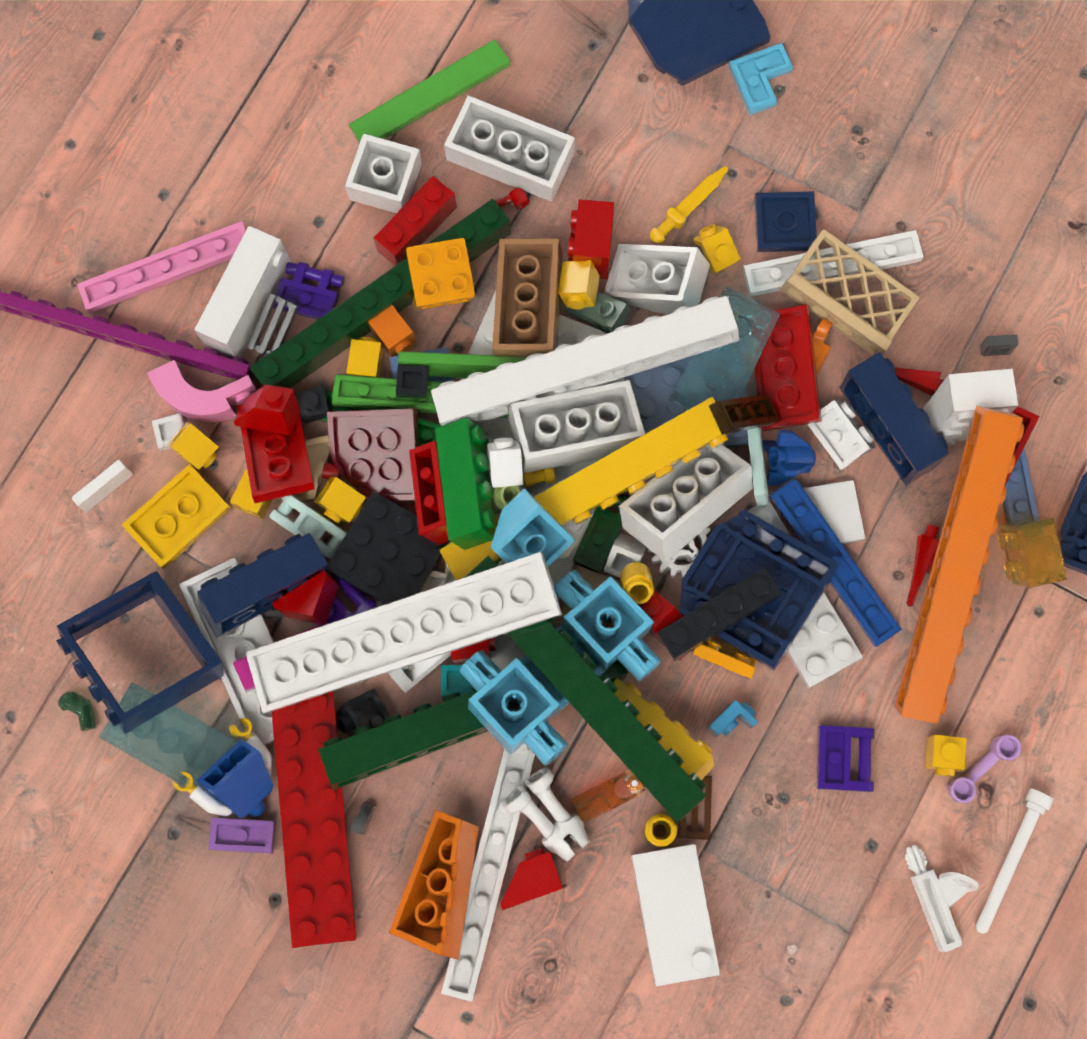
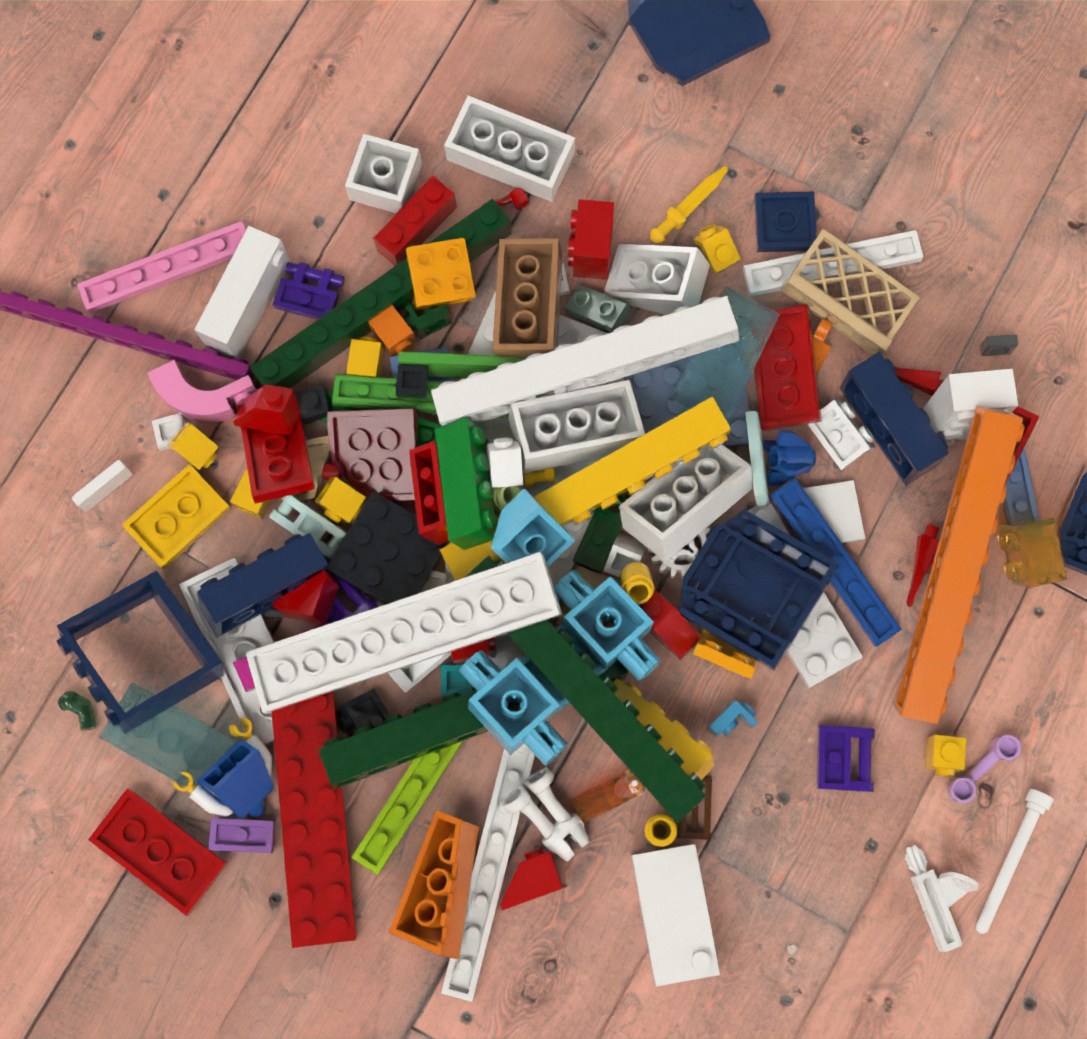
tile [247,293,299,355] -> none
bright green tile [349,39,510,143] -> none
dark grey tile [350,801,376,835] -> none
yellow brick [558,260,600,310] -> none
black plate [657,568,782,661] -> none
dark brown tile [709,394,780,435] -> none
medium azure tile [728,43,793,115] -> none
none -> red plate [88,788,228,916]
none -> lime plate [351,741,464,875]
none -> dark green bracket [403,303,452,339]

